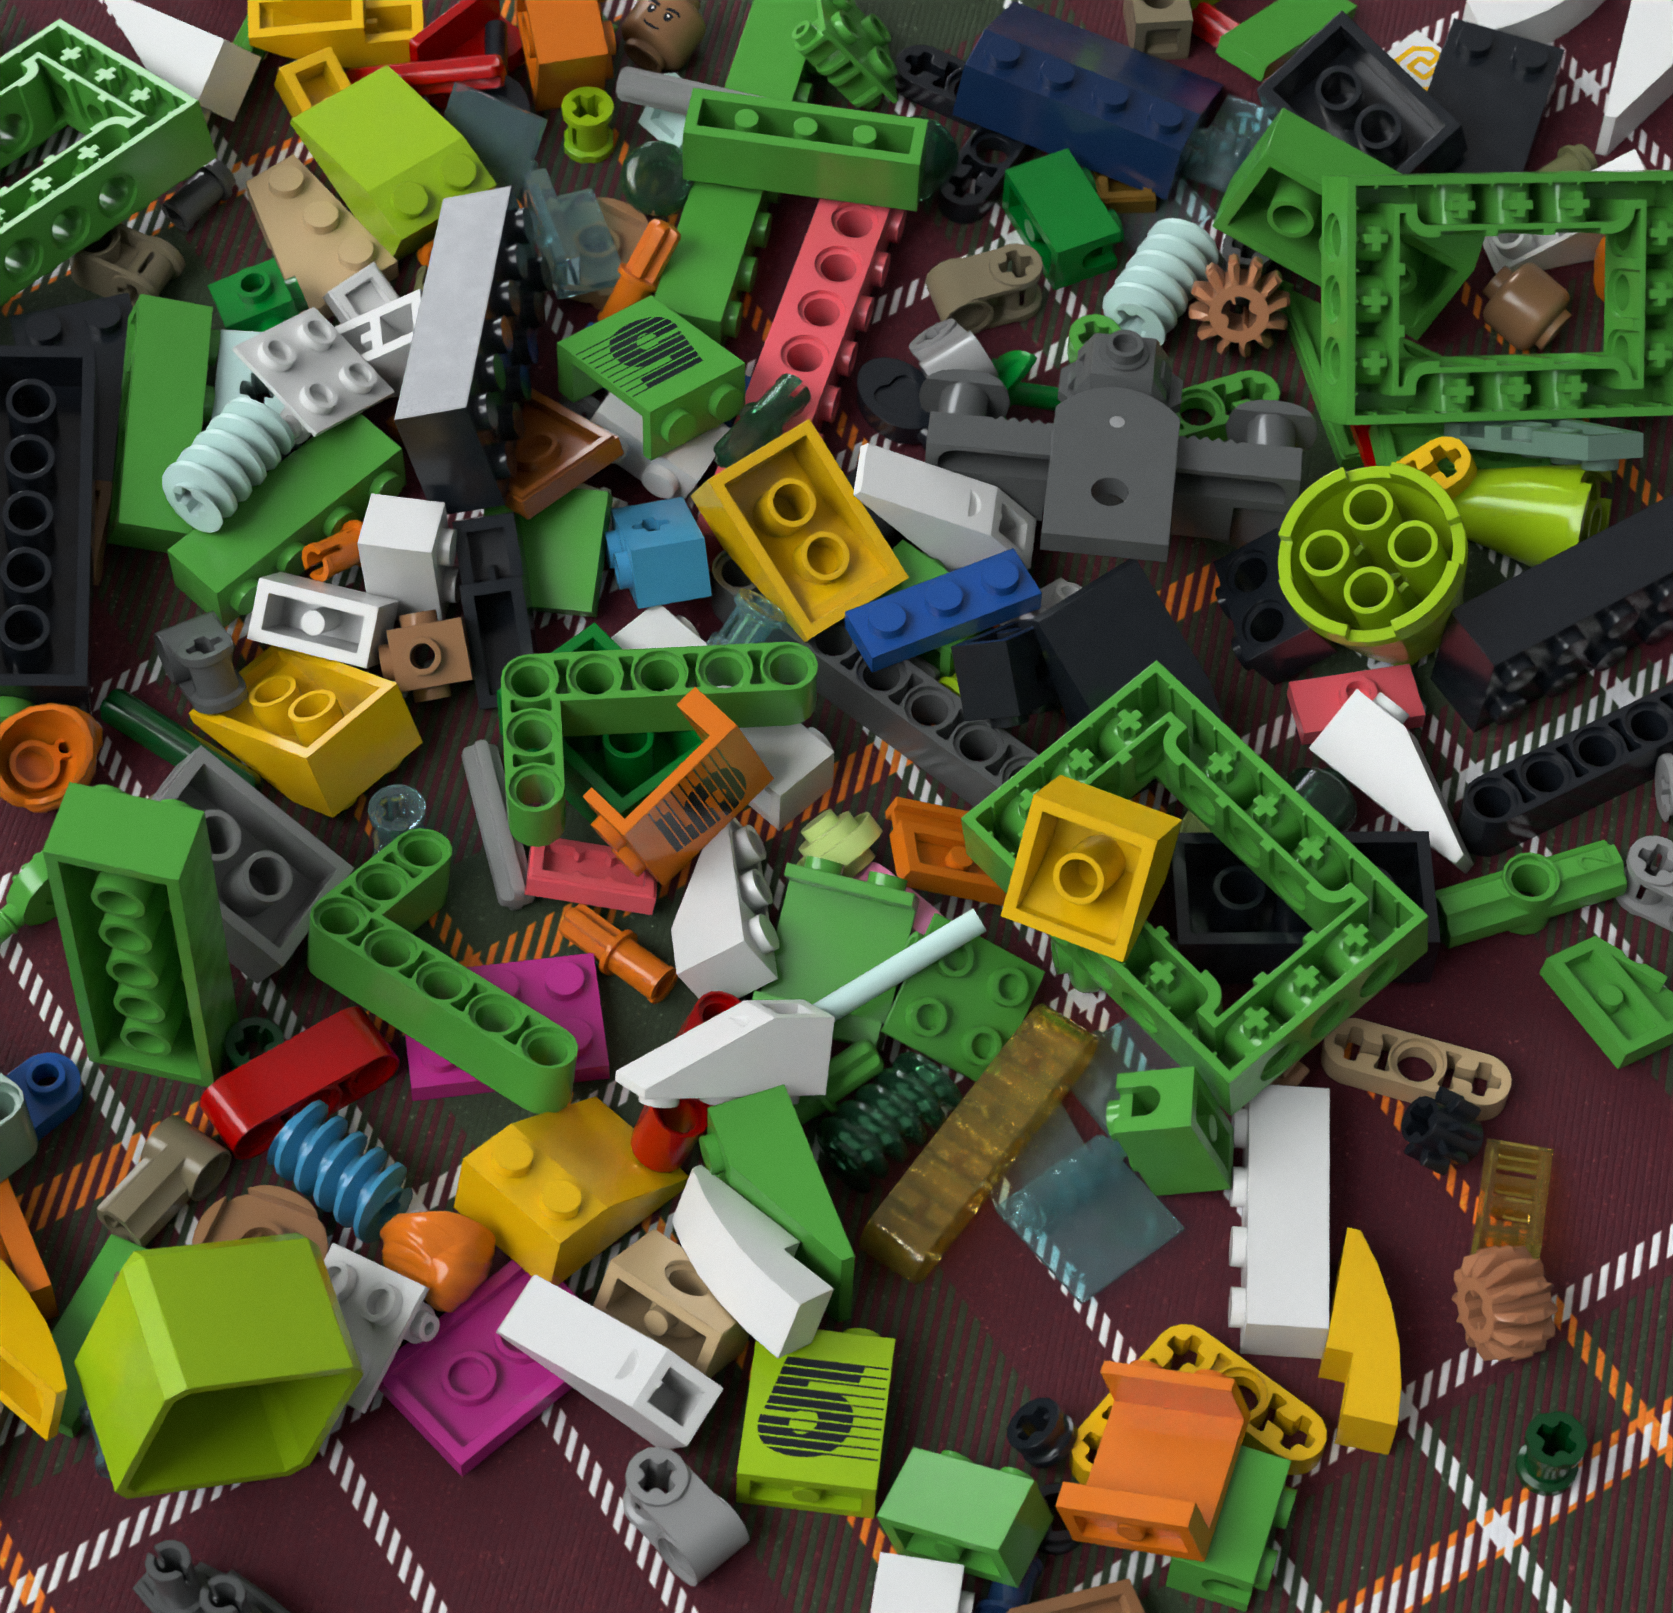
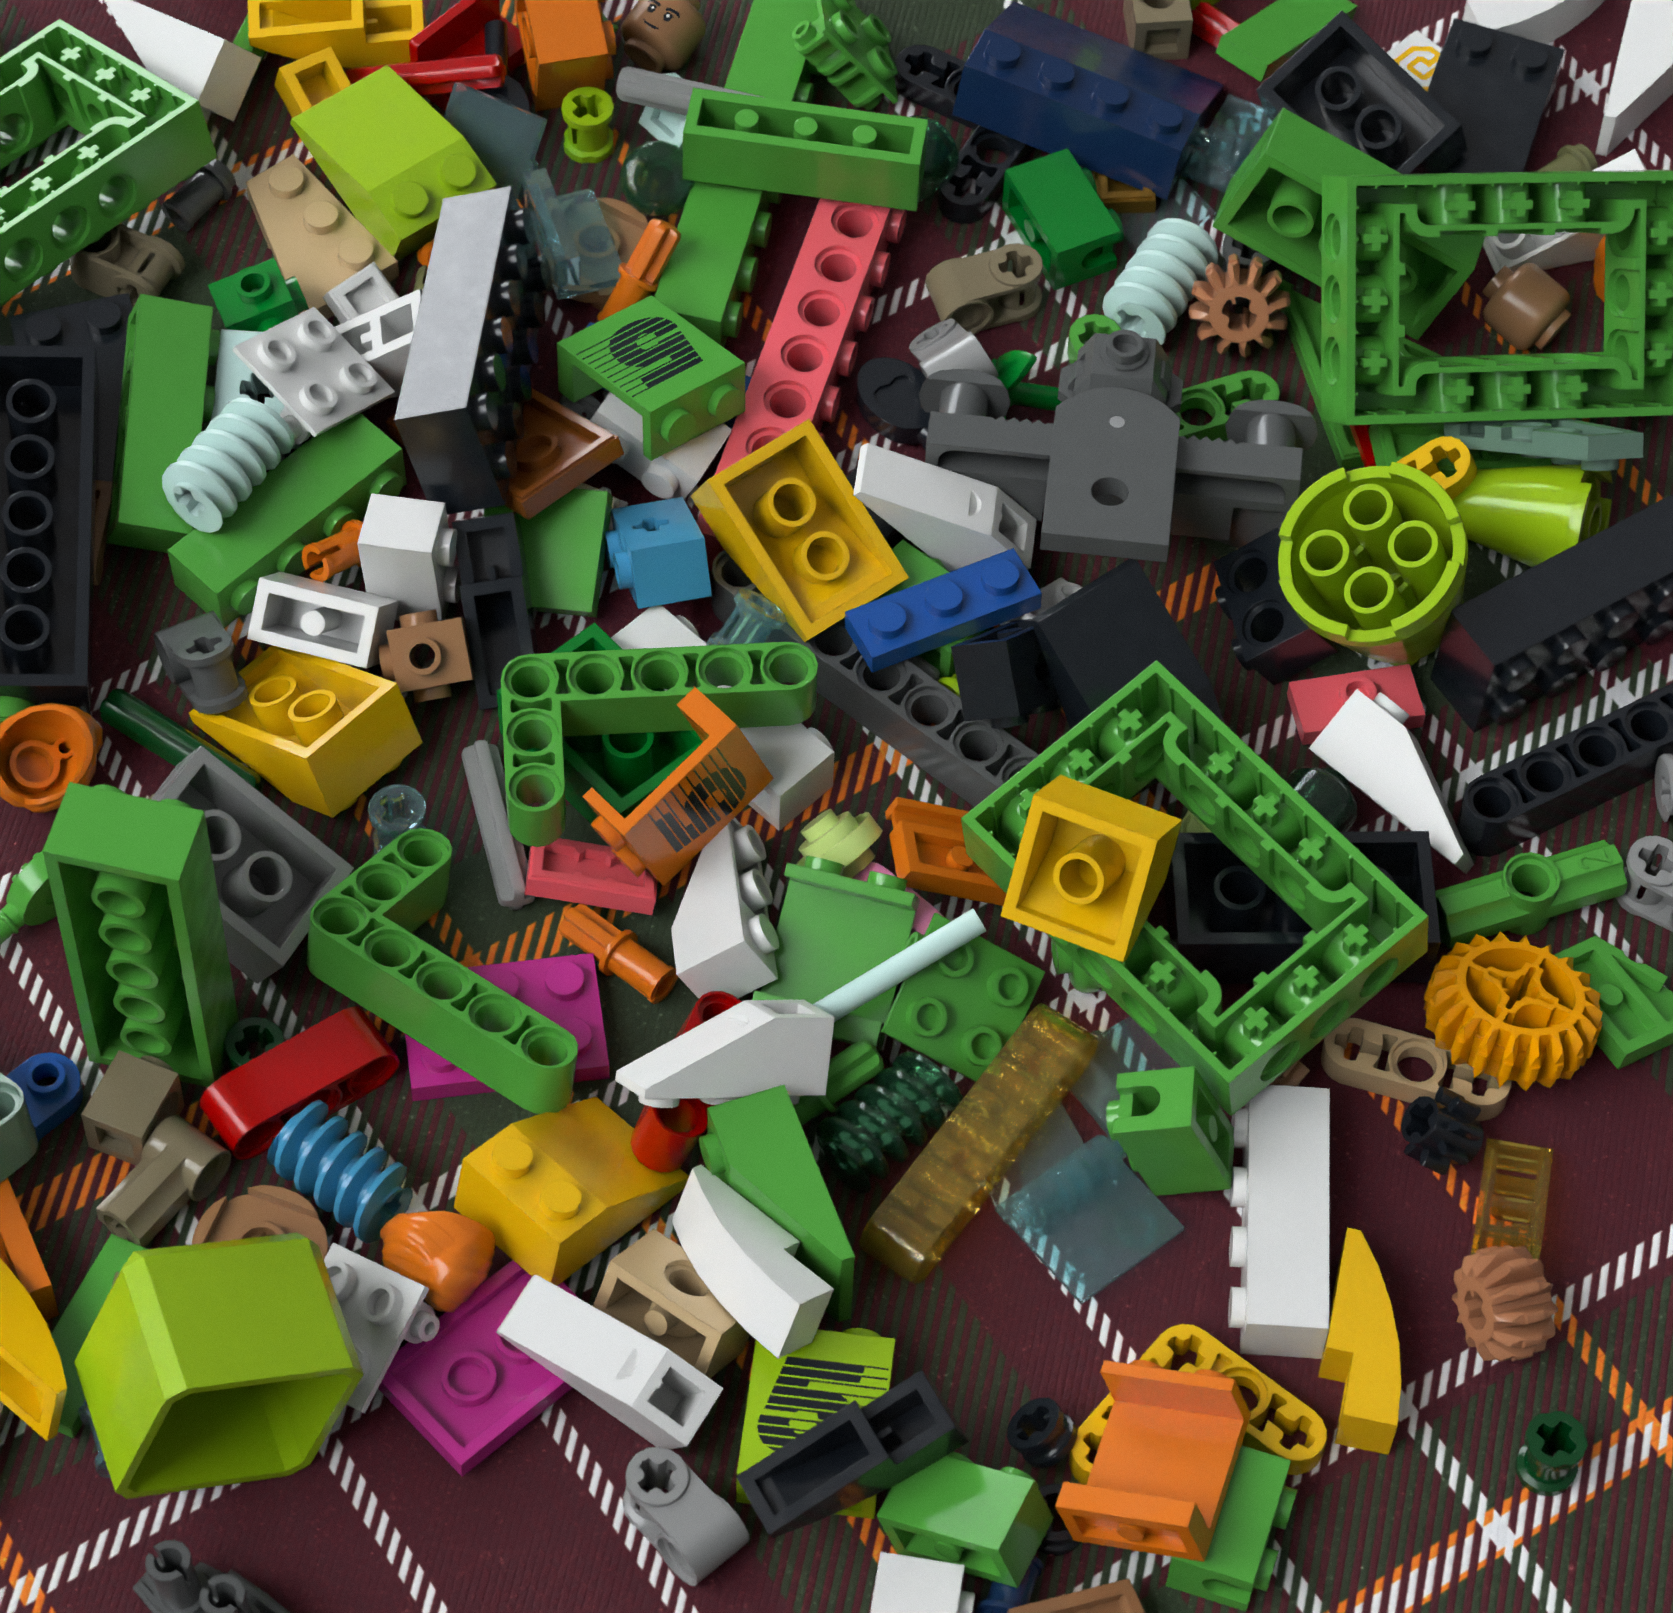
clear green axle [713,373,811,468] -> none
none -> dark tan brick [81,1050,185,1166]
none -> black slope [736,1370,969,1538]
none -> light orange gear [1423,932,1603,1091]

